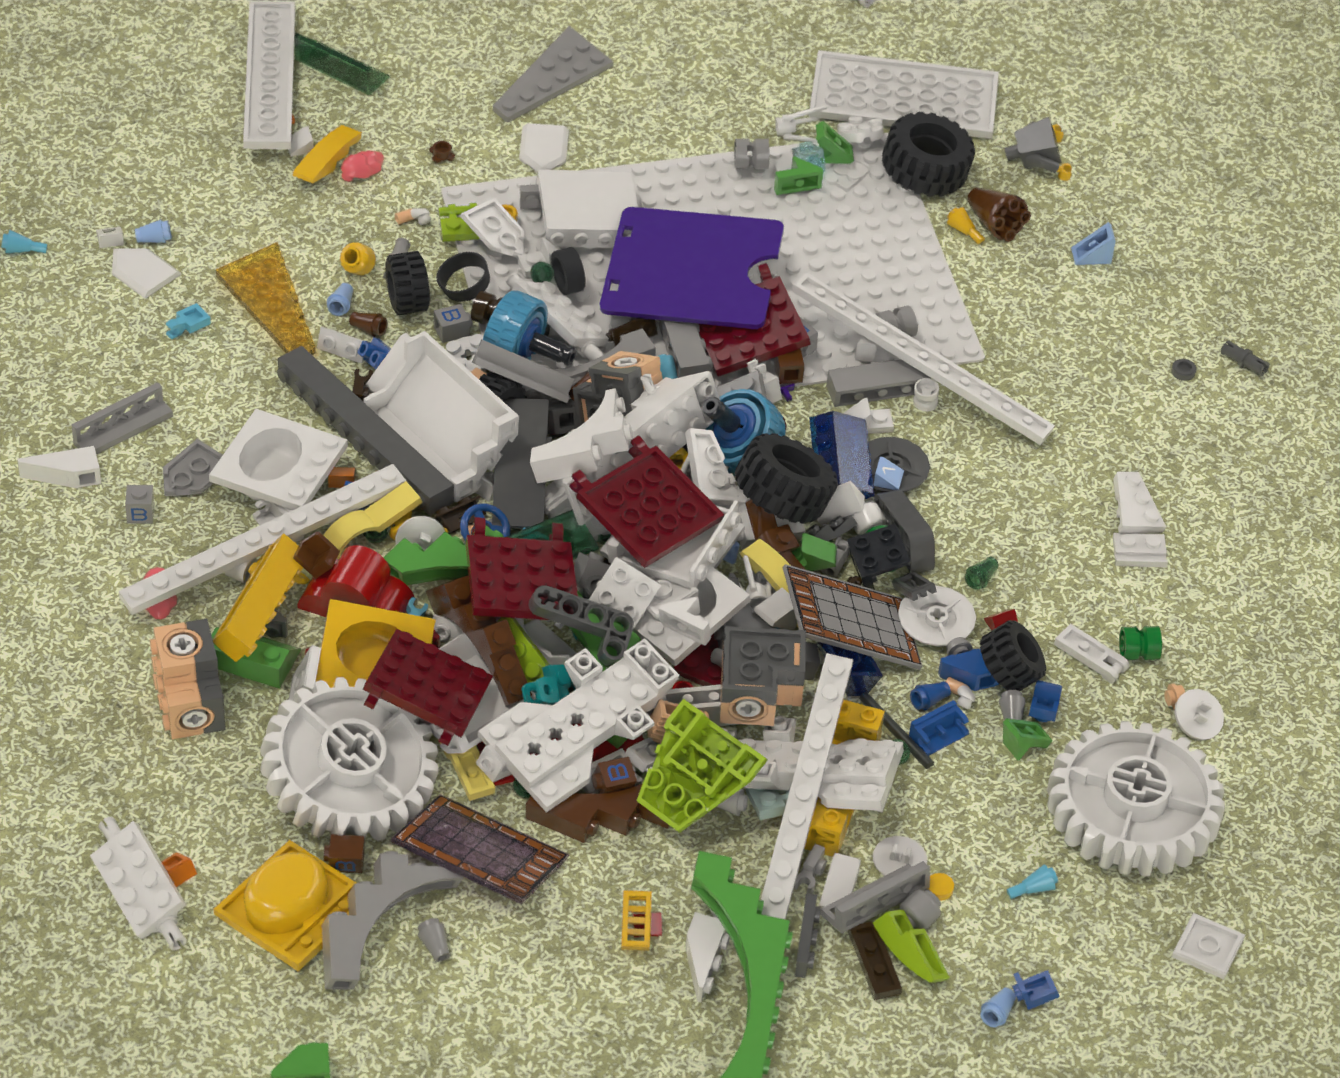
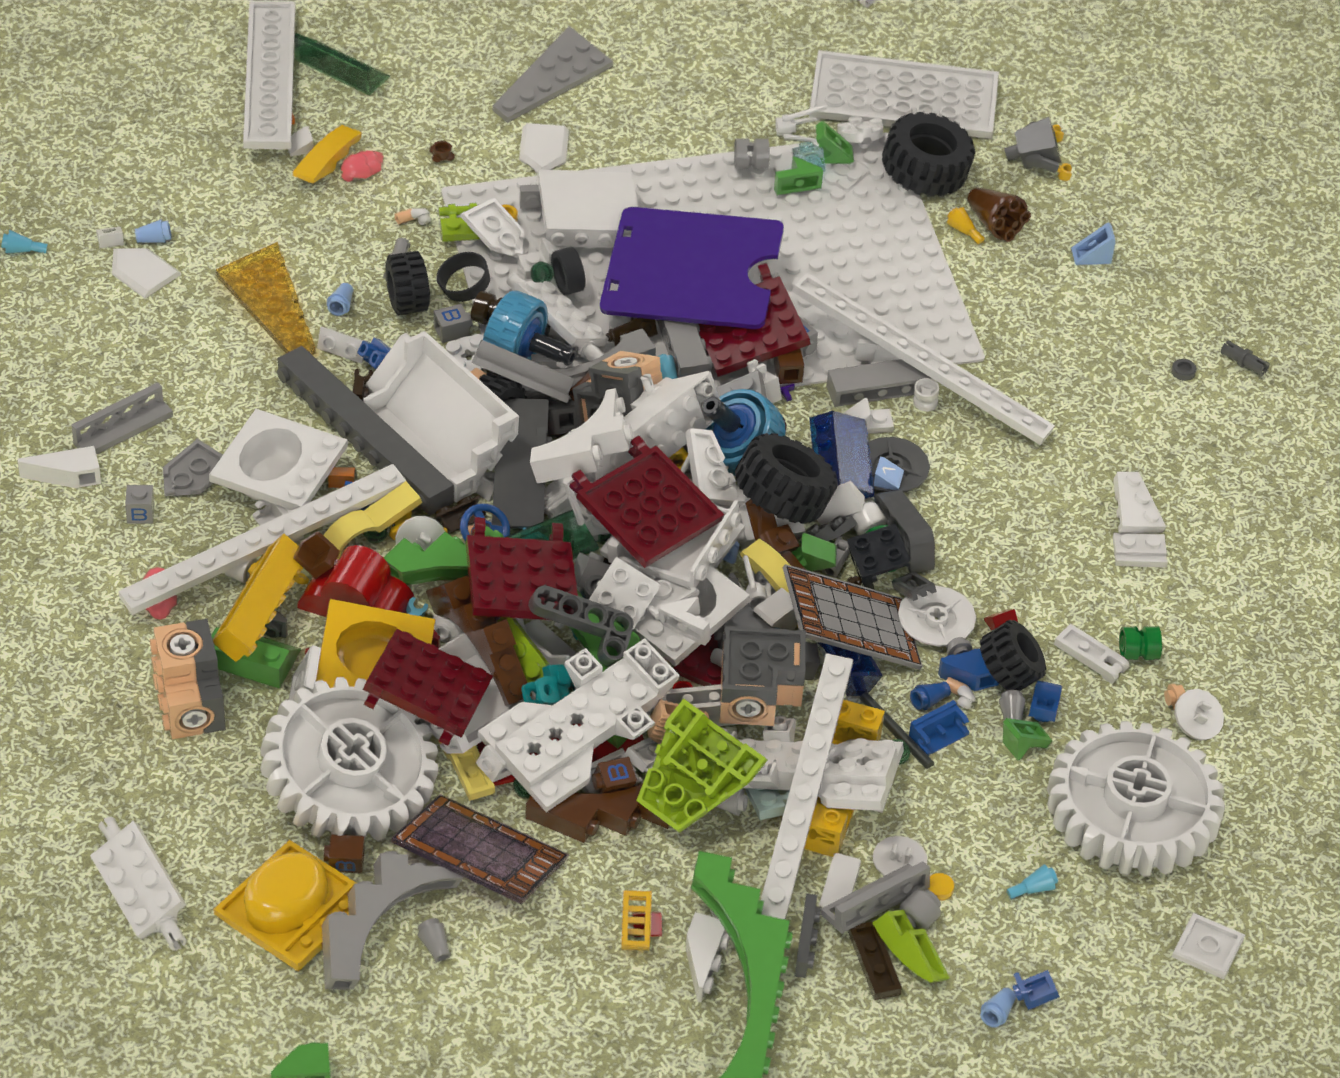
orange slope [161,852,197,887] -> none
medium azure plate [166,303,211,340] -> none
yellow head [340,242,376,275] -> none
reddish brown cone [349,311,388,337] -> none
light grey plate [794,844,827,894] -> none
light grey wheel [875,305,918,337] -> none
clear green cone [965,556,999,589] -> none

